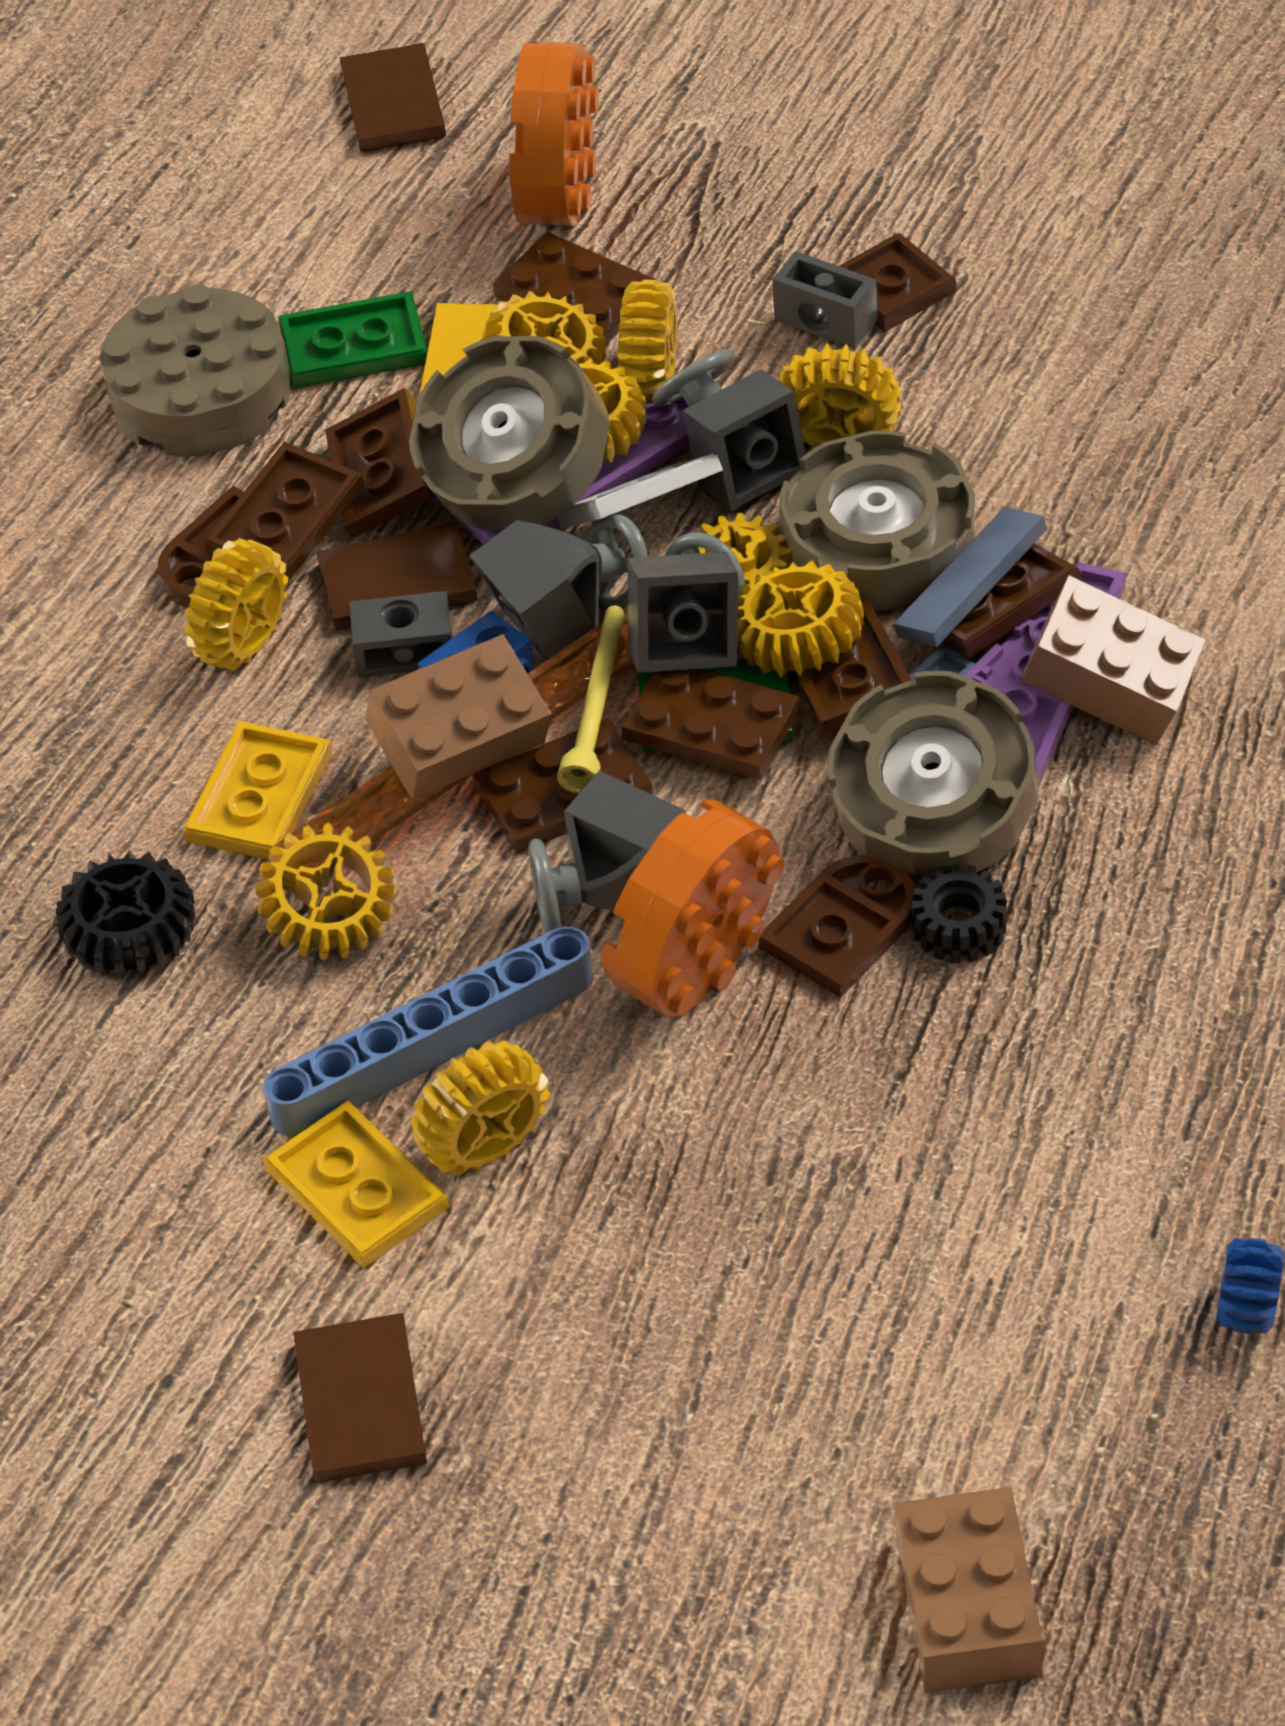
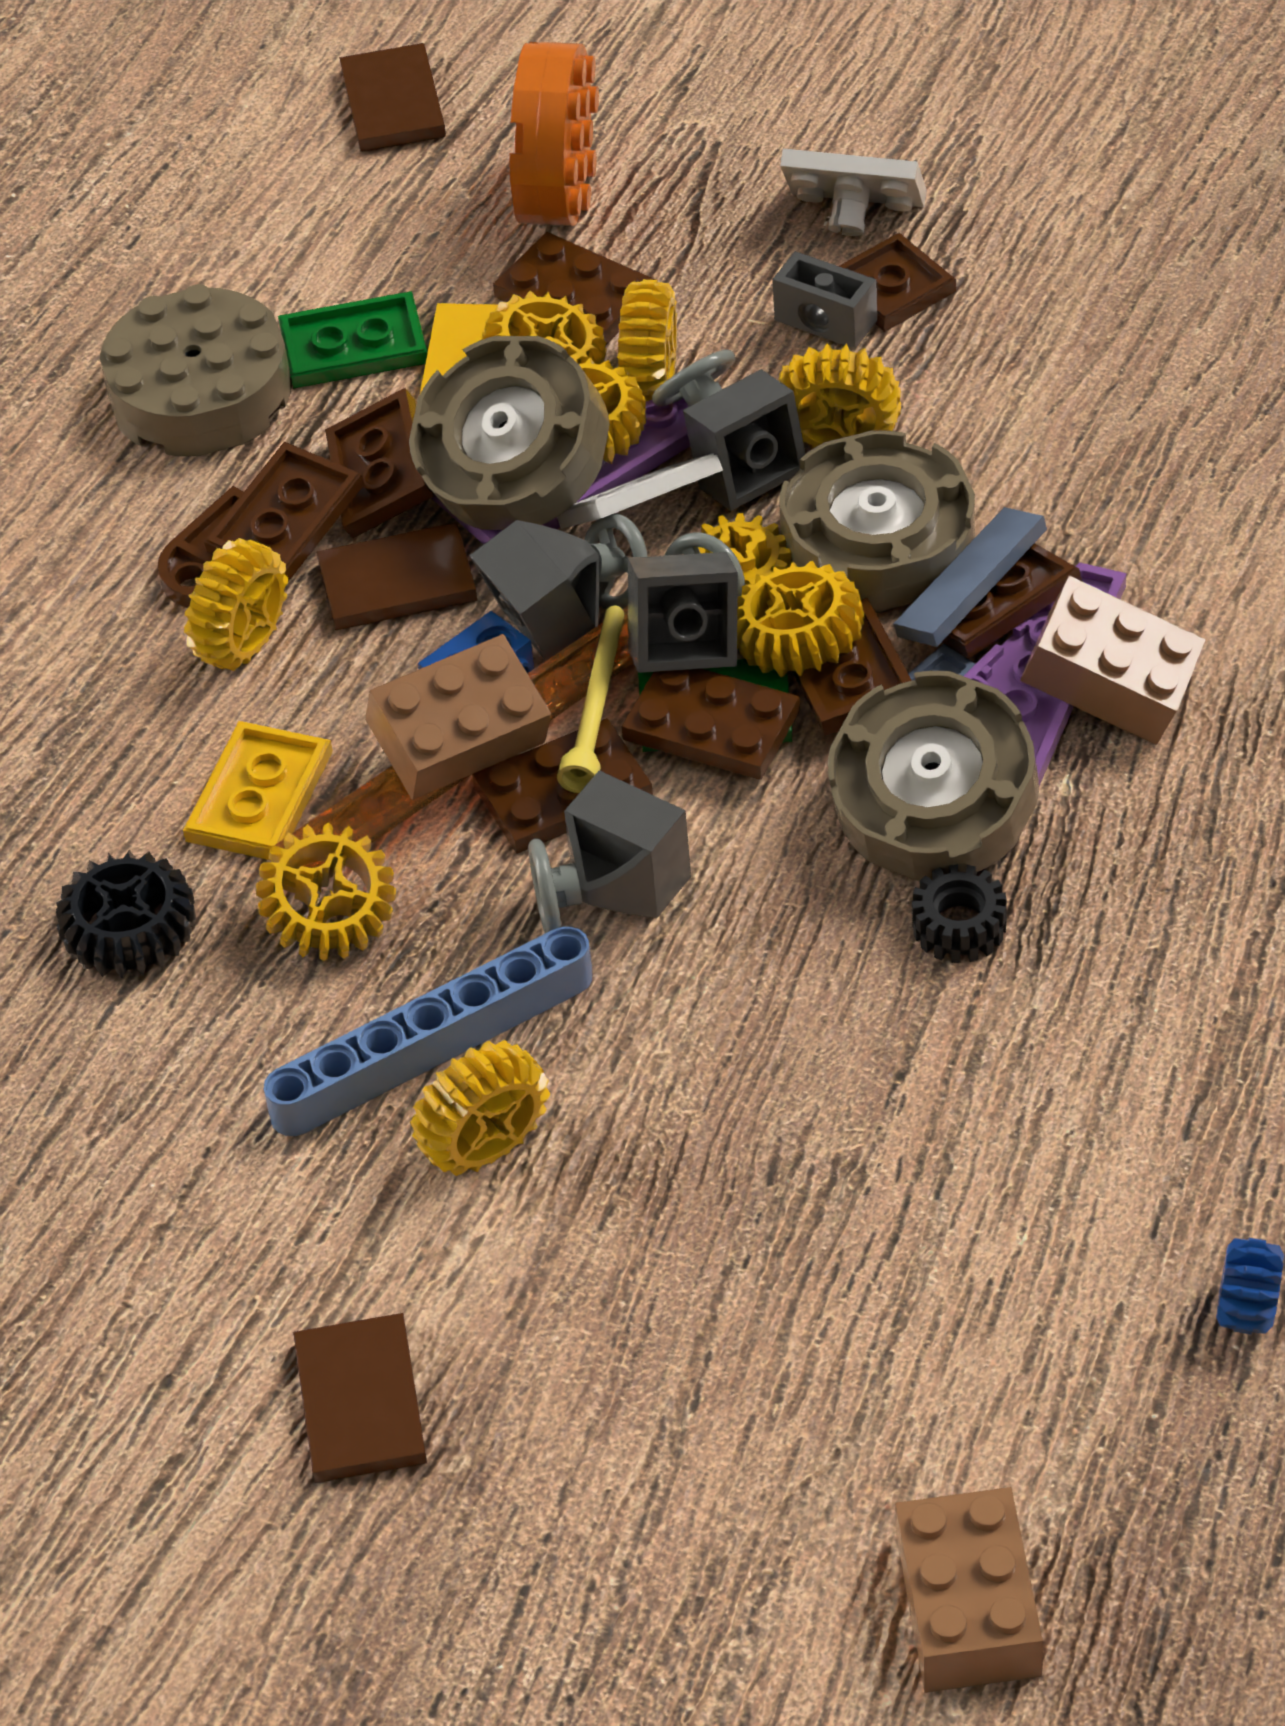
yellow tile [263,1100,449,1269] -> none
dark grey brick [349,591,453,678] -> none
orange piece [602,799,785,1017] -> none
reddish brown tile [758,855,915,998] -> none
none -> white plate [780,149,927,236]

